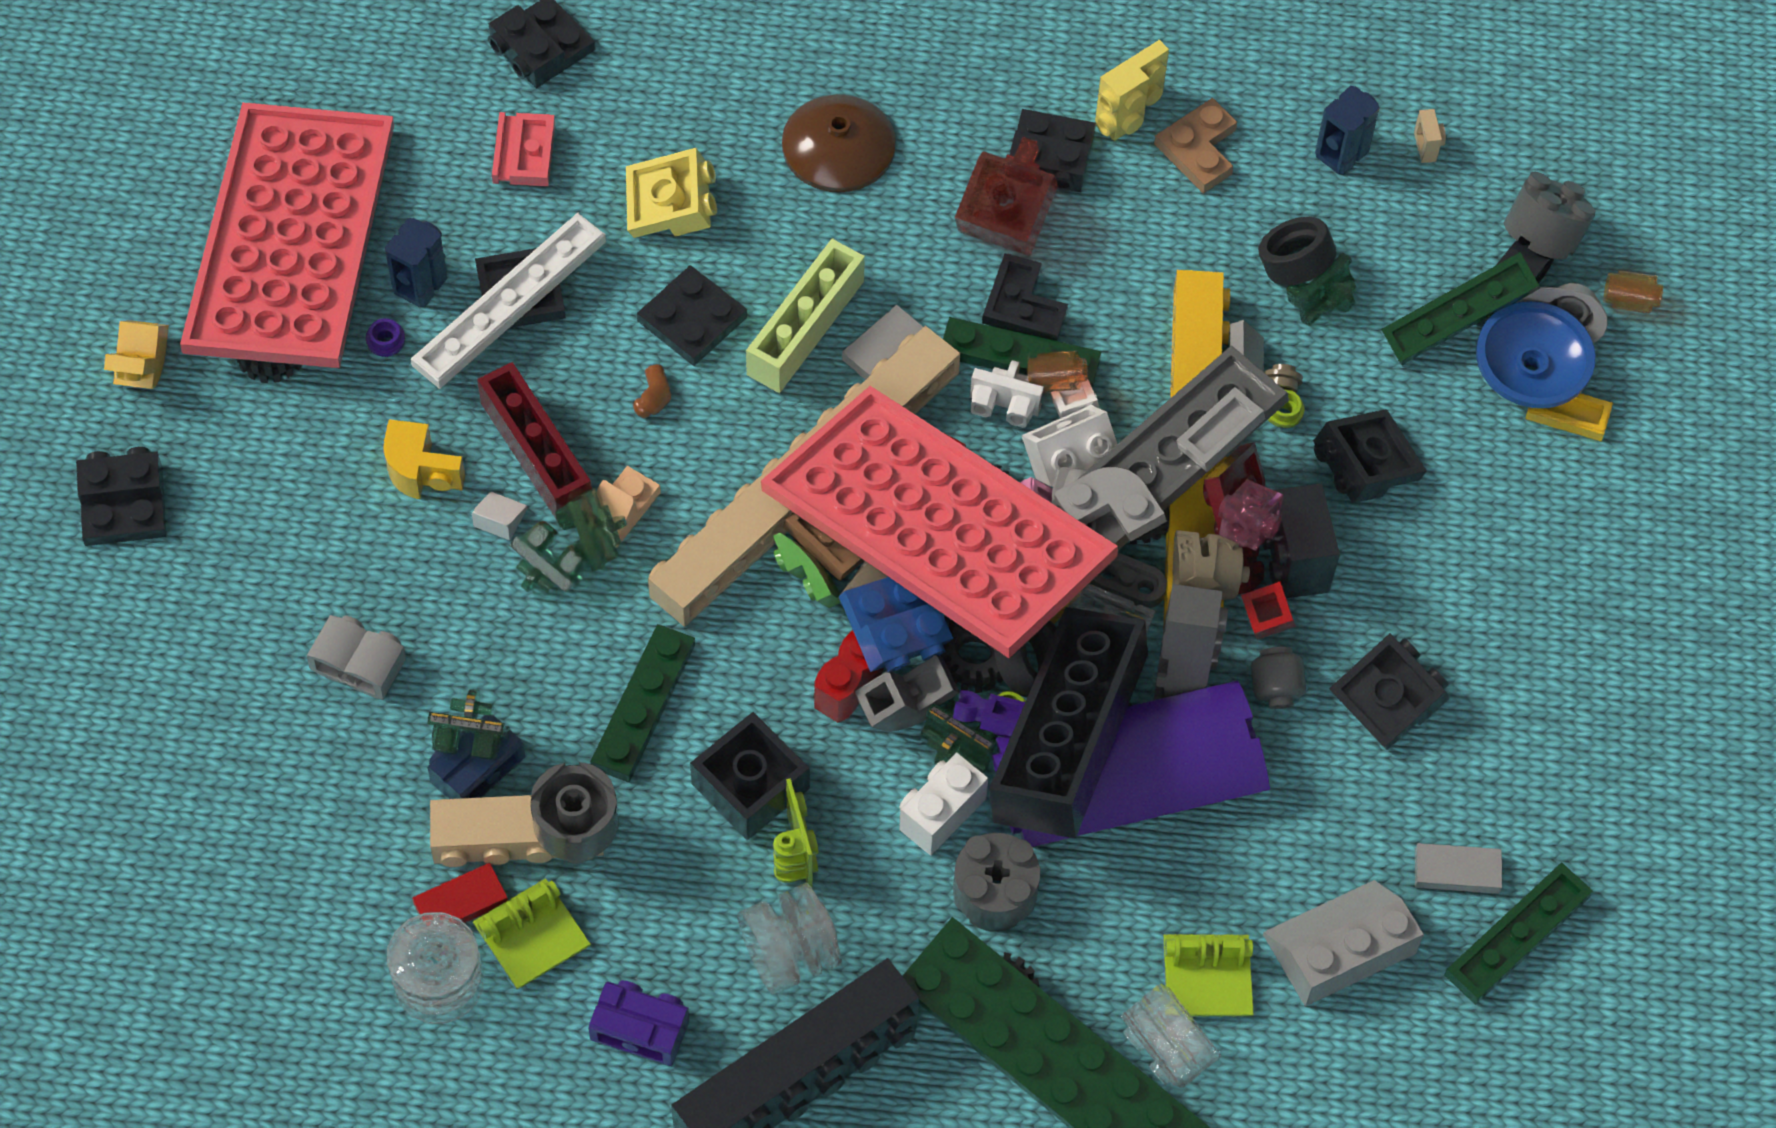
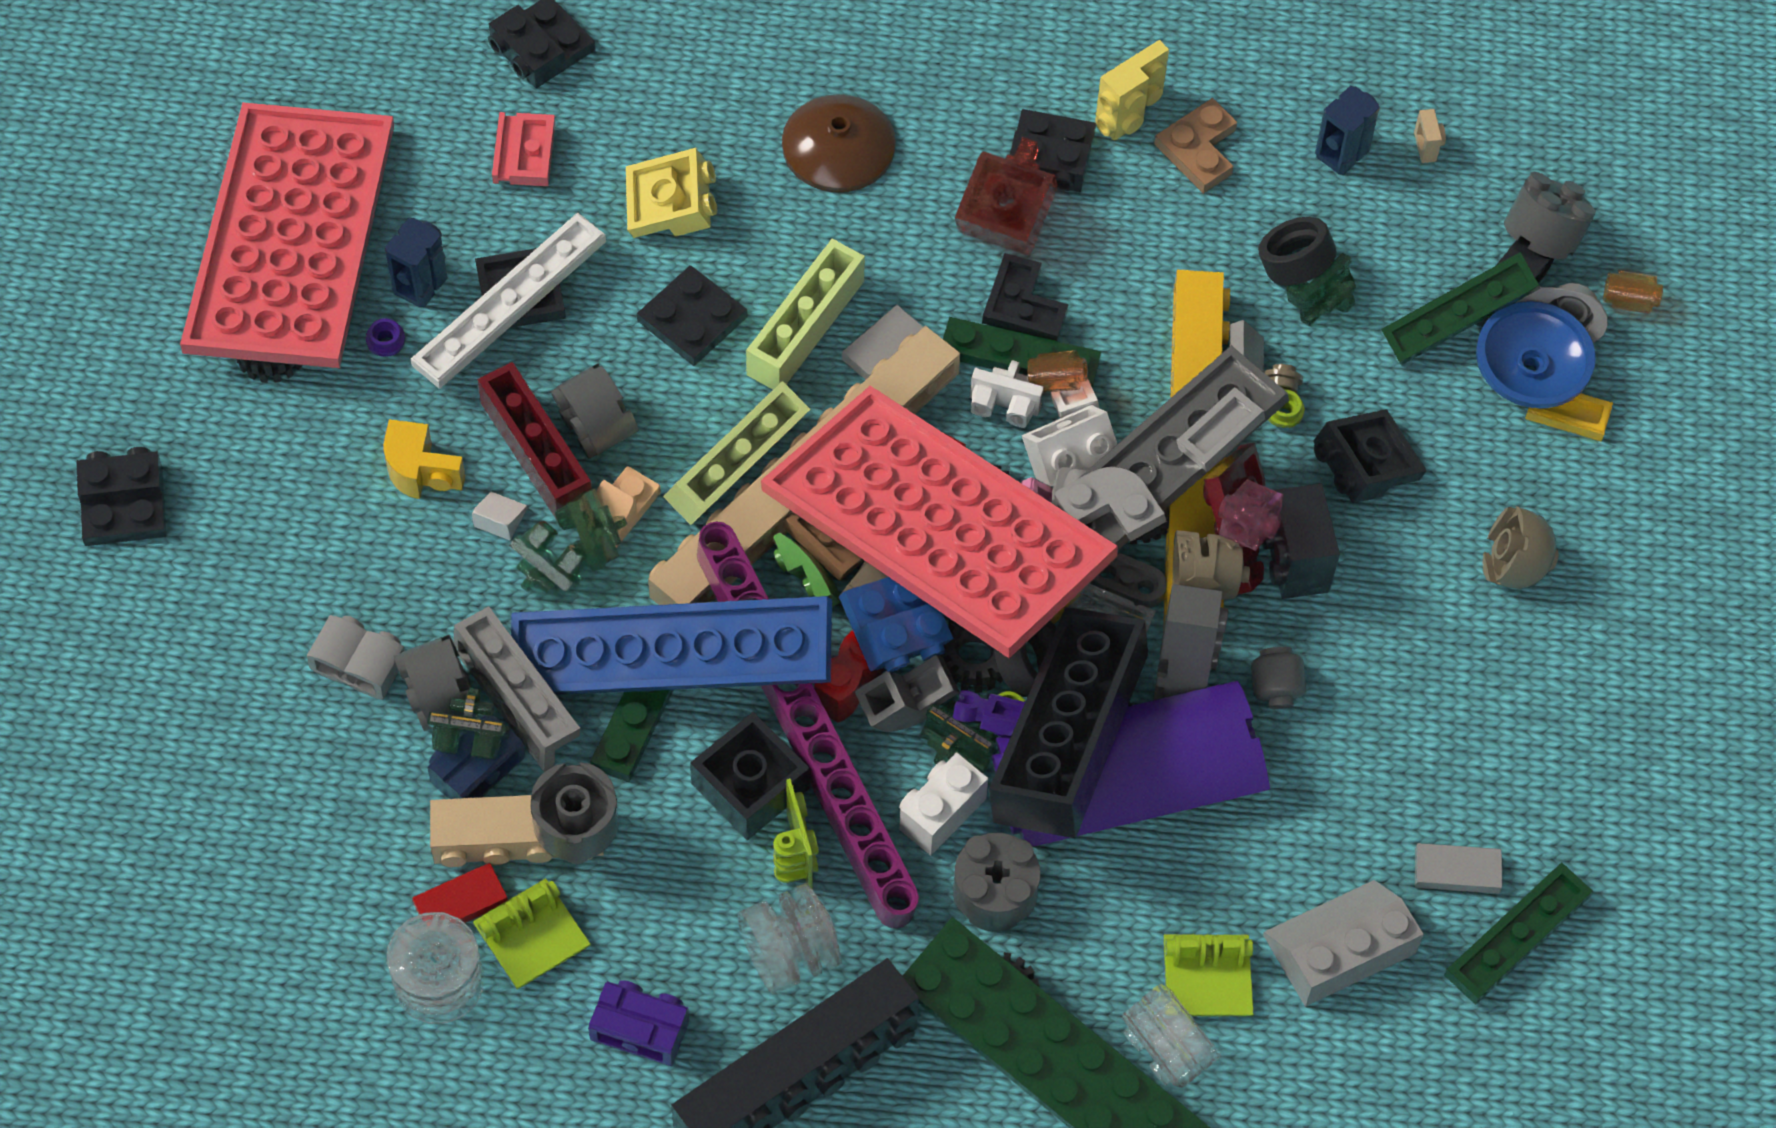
yellow brick [104,320,169,389] -> none
dark orange arm [633,364,671,418] -> none
red brick [1241,582,1296,640] -> none
black plate [1329,633,1450,750] -> none
none -> dark grey brick [394,634,479,732]
none -> light grey fence [454,606,580,772]
none -> blue plate [511,596,832,695]
none -> dark grey brick [550,363,639,459]
none -> yellowish green brick [663,381,811,525]
none -> magenta beam [697,521,919,929]
none -> dark tan cylinder [1482,506,1559,589]

